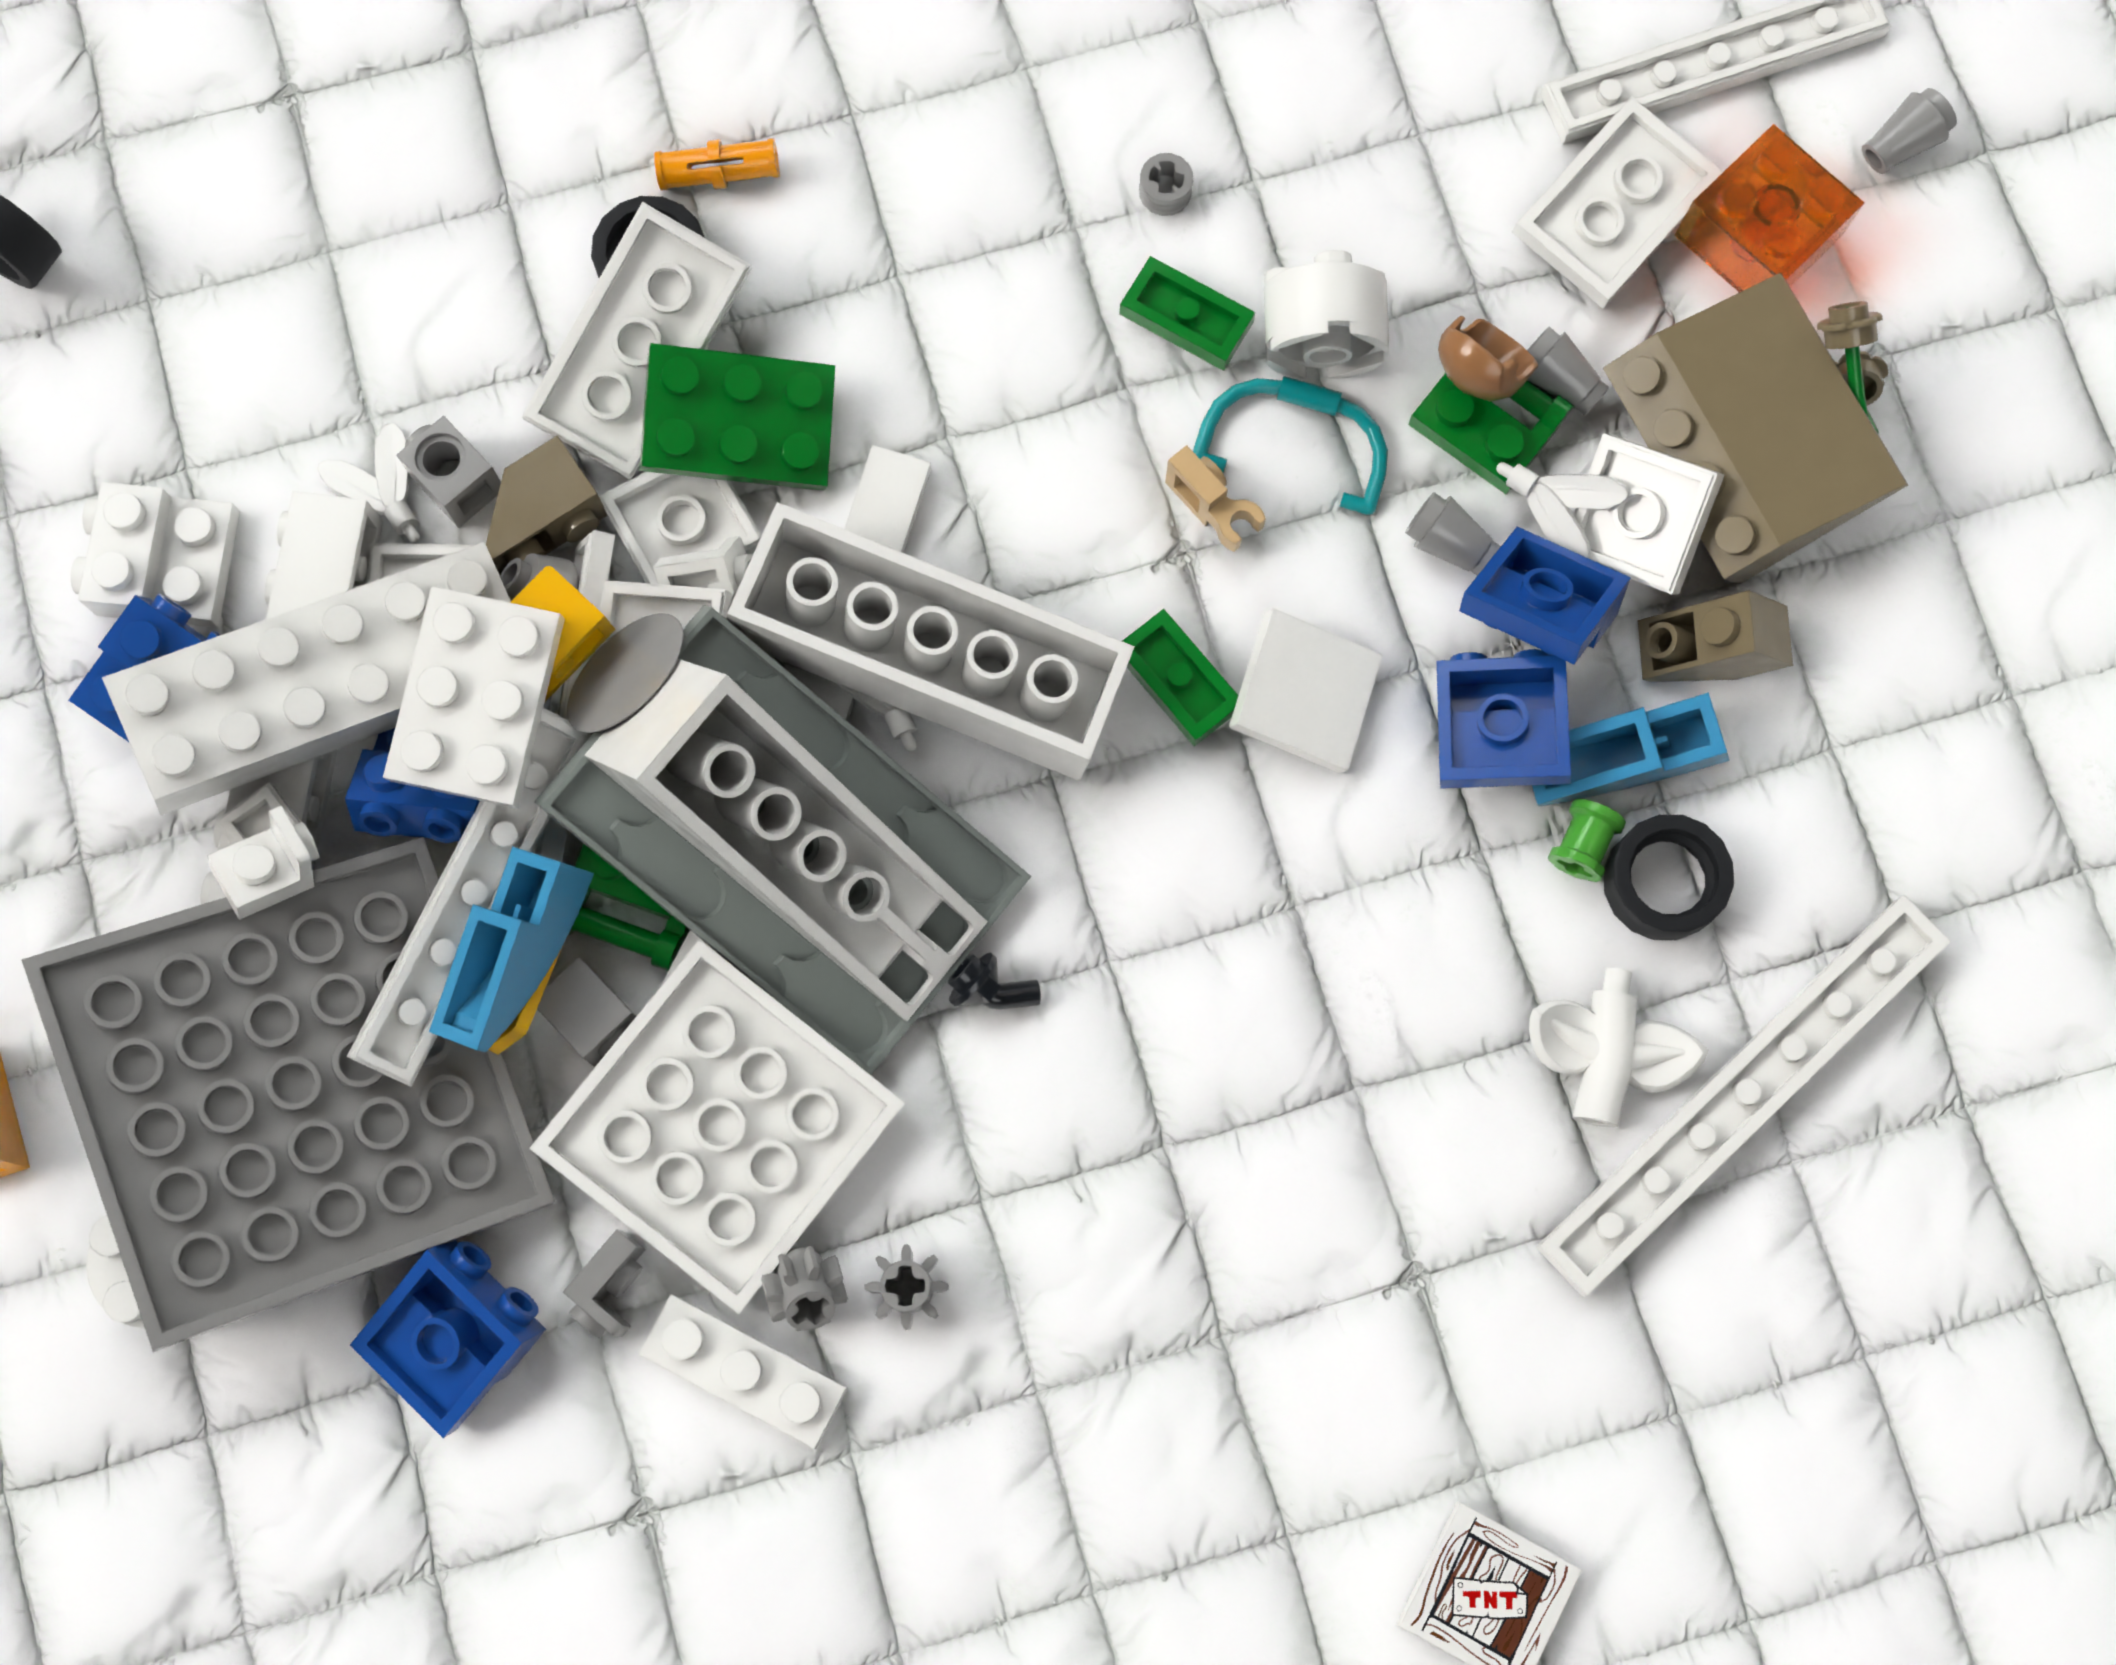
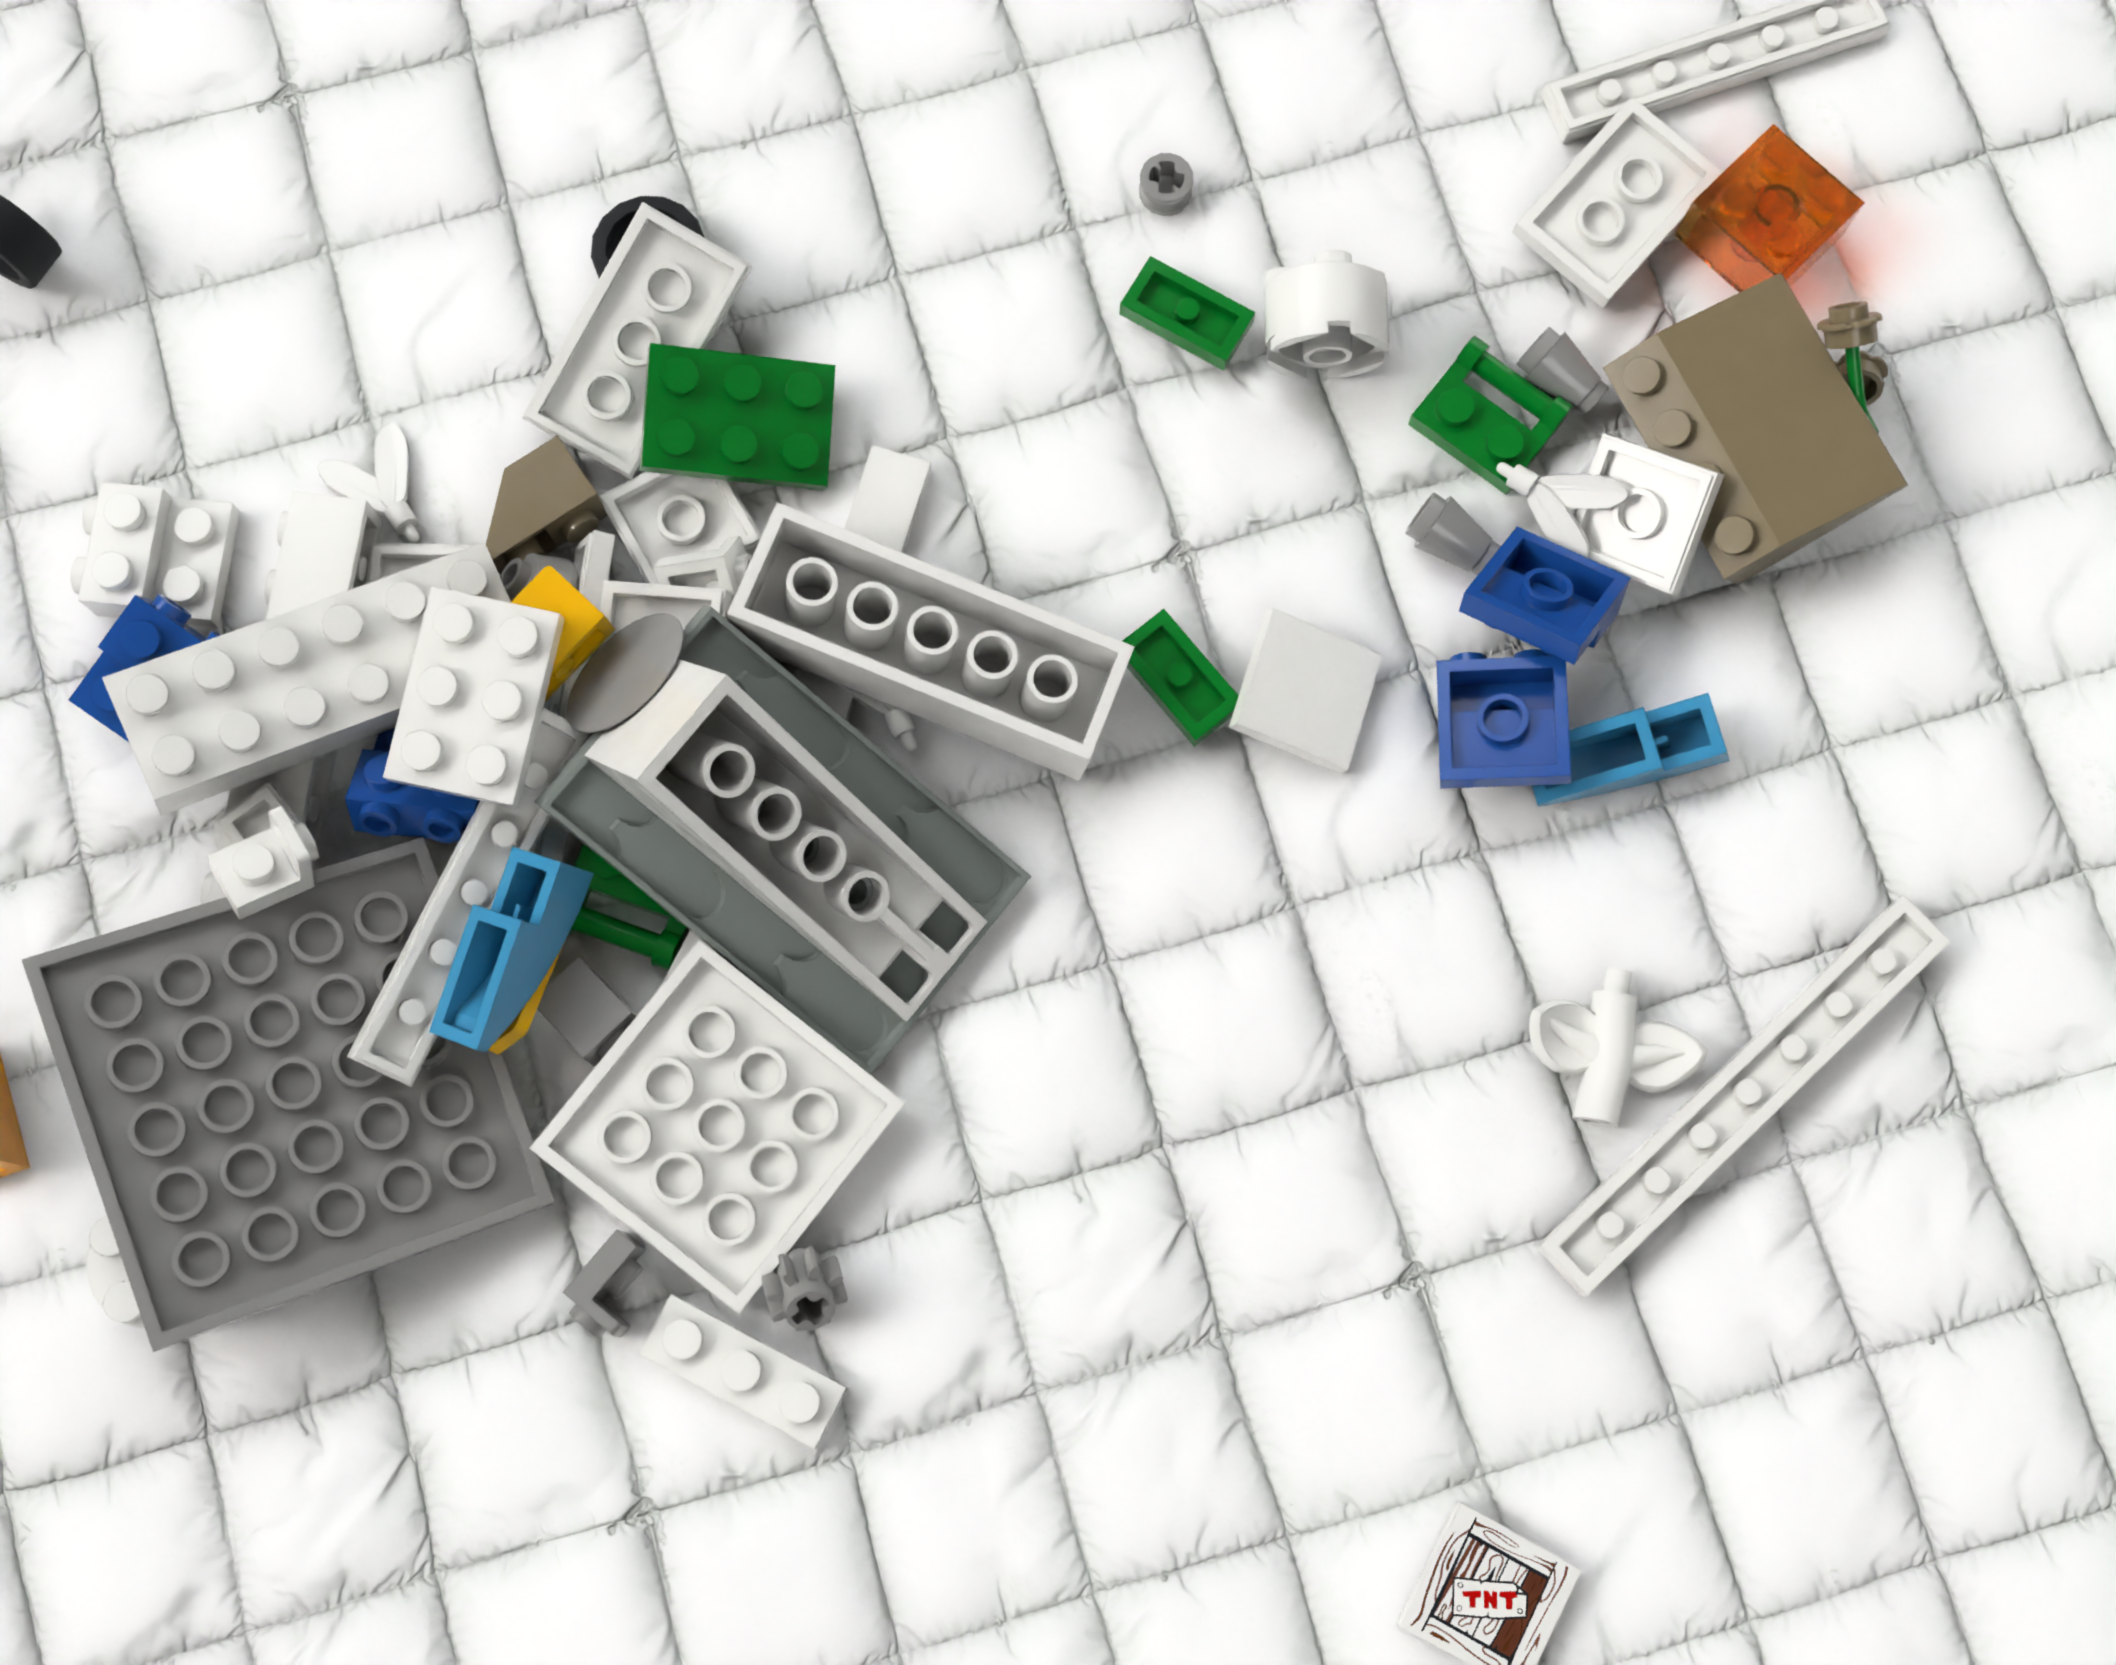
blue plate [350,1241,546,1438] -> none
light grey brick [396,415,501,528] -> none
light orange pin [654,138,780,191] -> none
light grey gear [865,1244,949,1330] -> none
black plate [948,952,1041,1009] -> none
tan plate [1165,445,1266,552] -> none
teal piece [1193,376,1388,515] -> none
medium nougat hair [1438,316,1538,402] -> none
bright green bush [1548,799,1626,882] -> none
black tyre [1603,814,1734,940] -> none
dark tan slope [1638,590,1793,682] -> none
light grey cone [1862,88,1957,174] -> none

